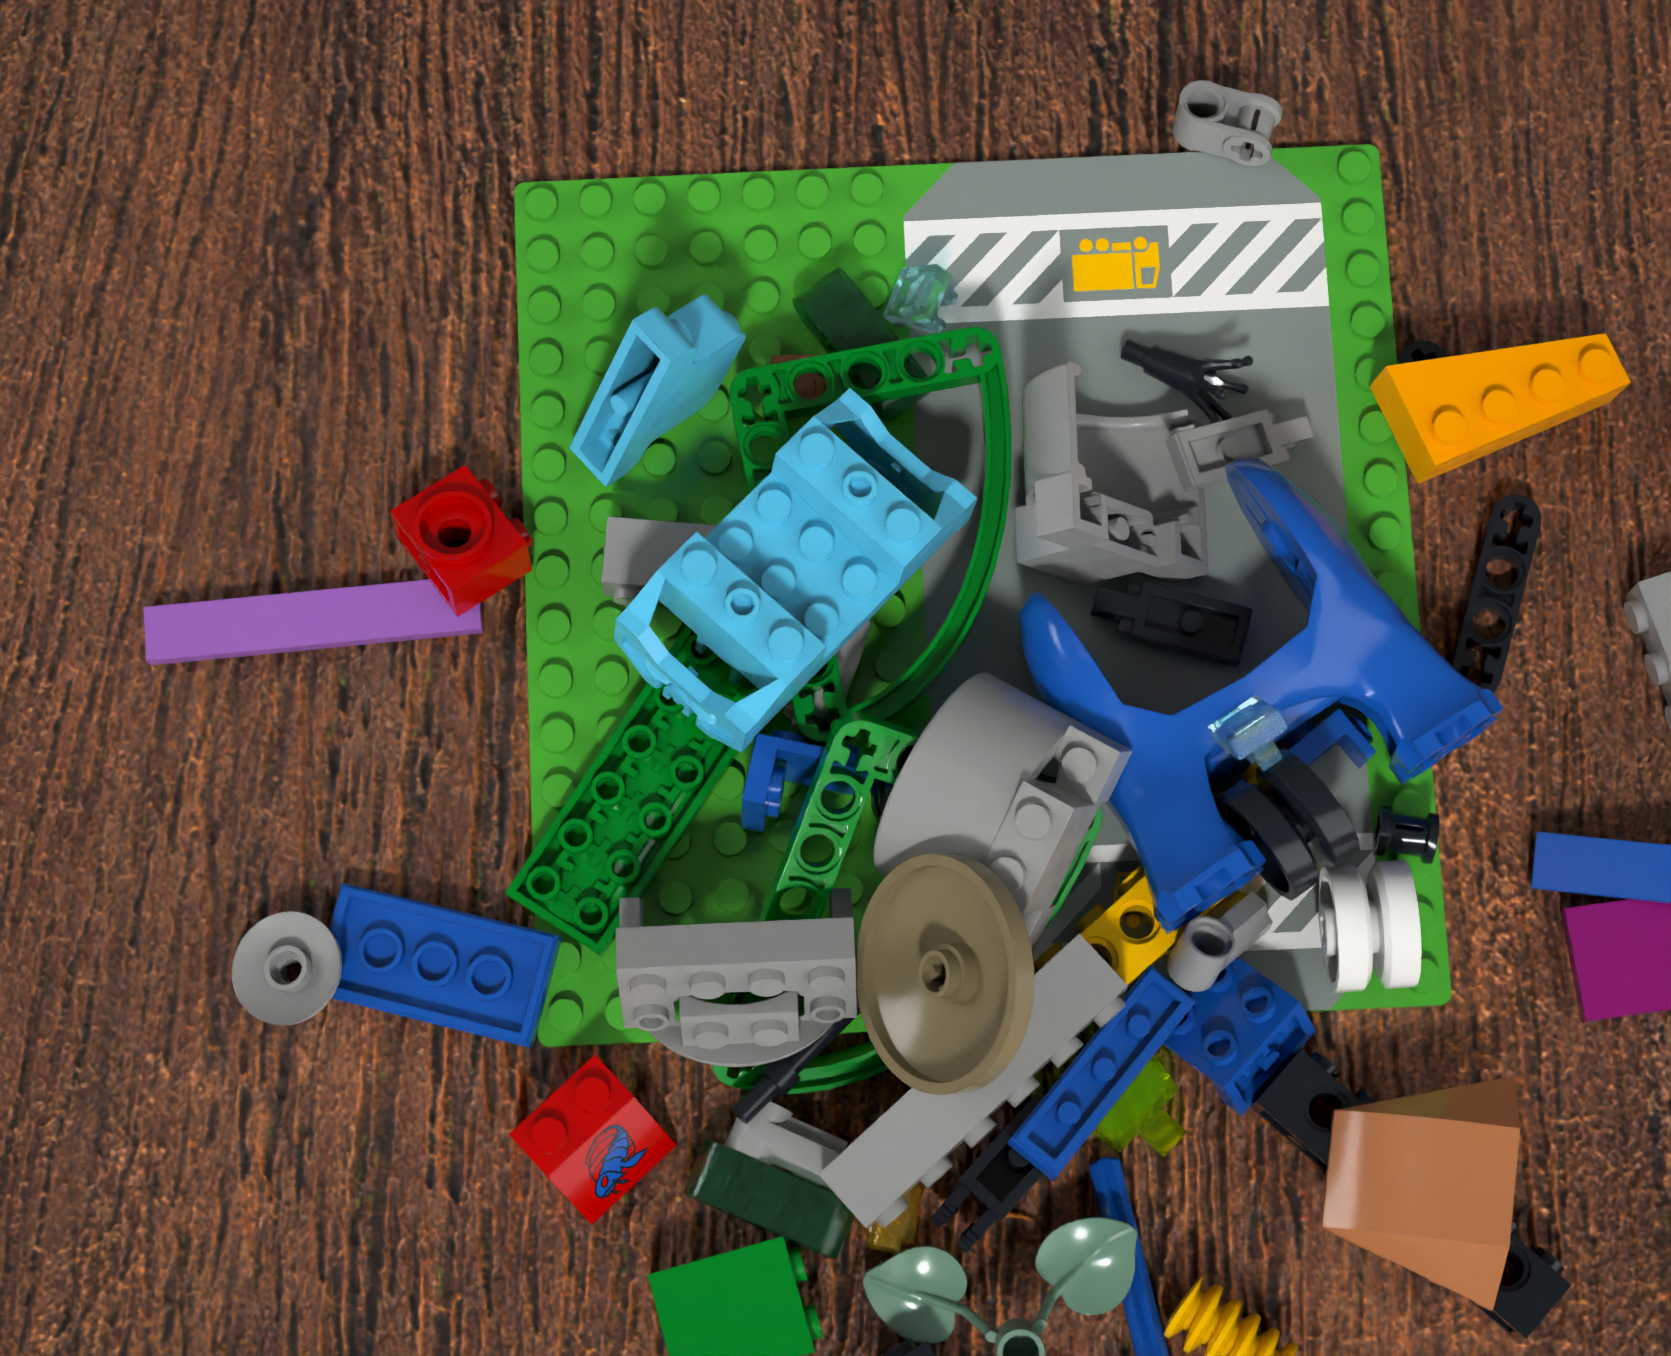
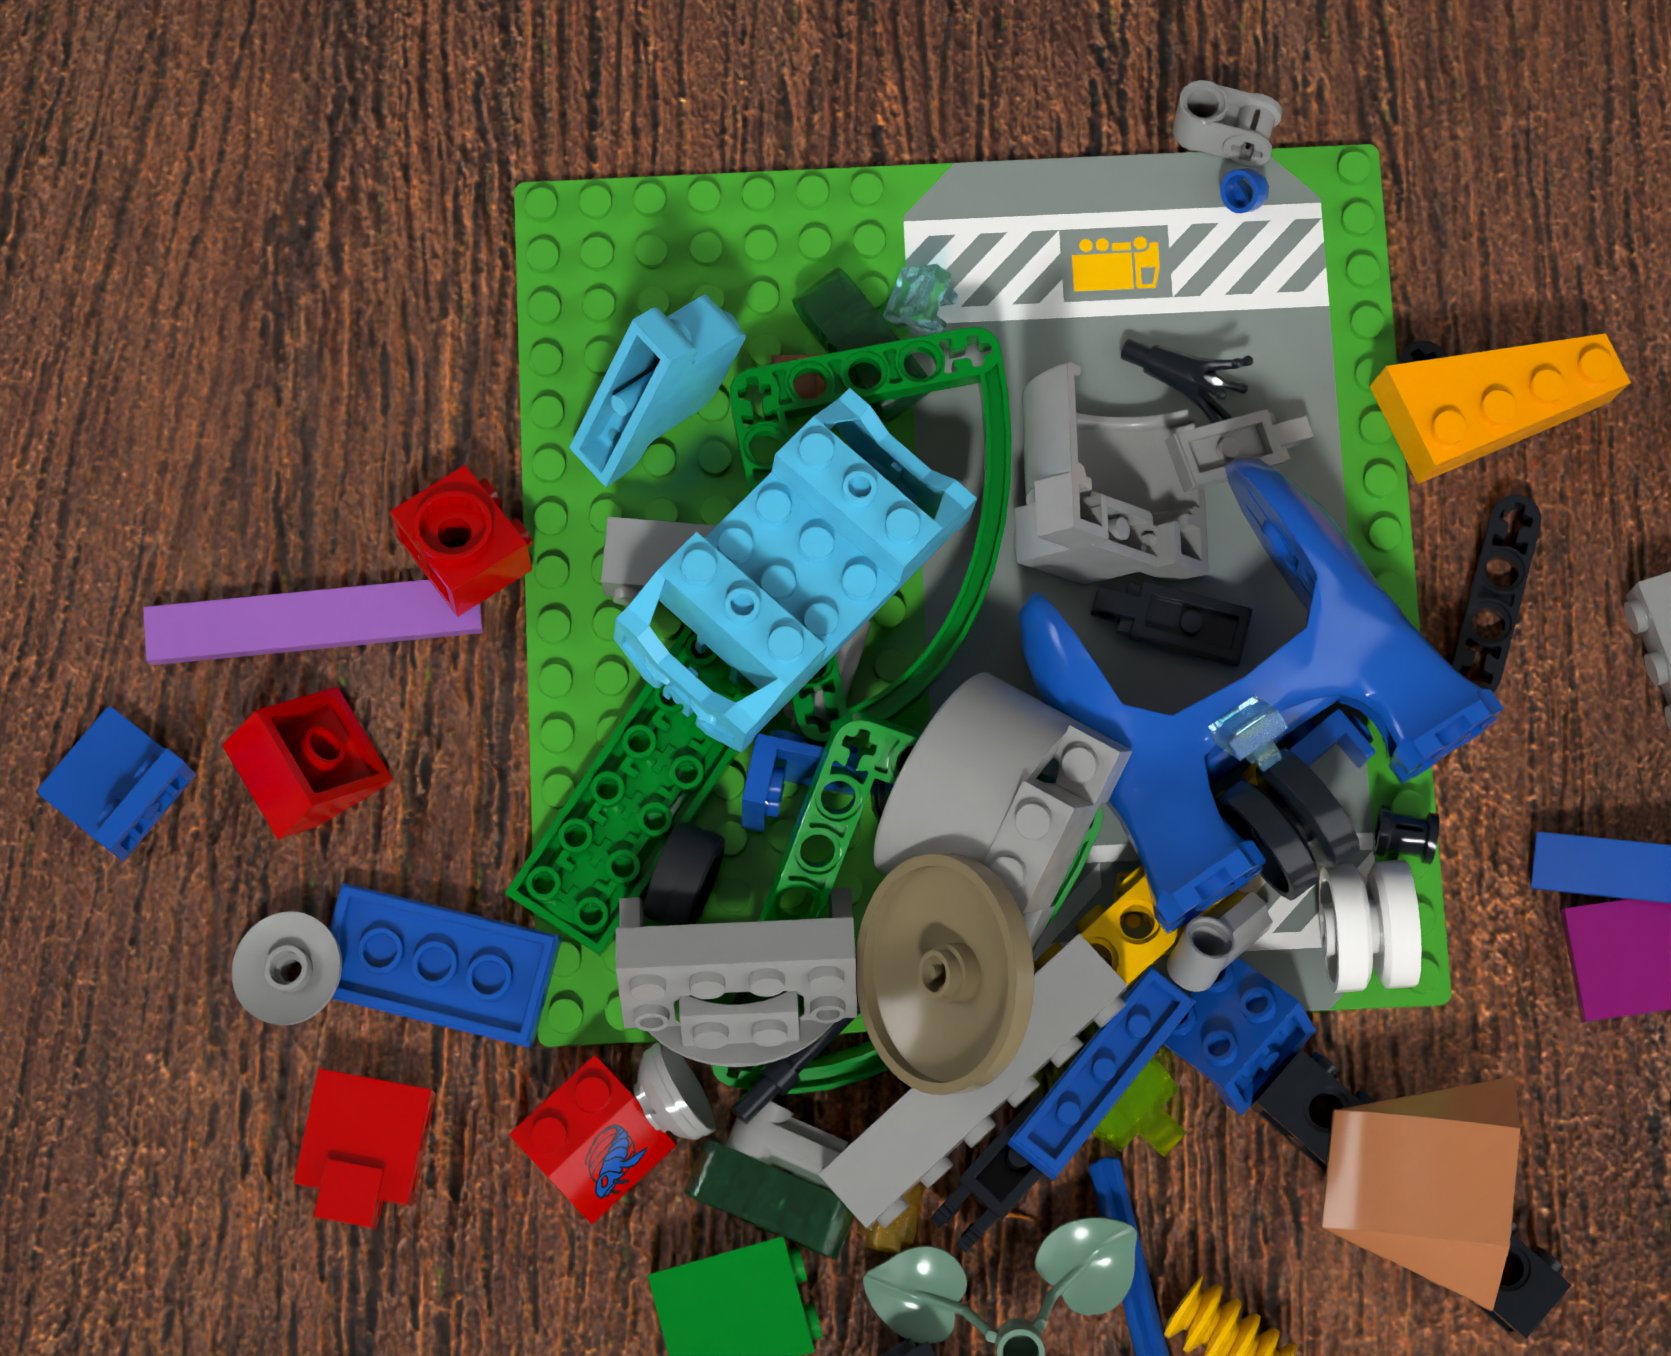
none -> blue bracket [37,707,196,862]
none -> red slope [222,686,393,840]
none -> red piece [293,1068,437,1230]
none -> light grey piece [633,1041,717,1140]
none -> black tyre [644,821,725,925]
none -> blue hinge [1220,168,1269,214]

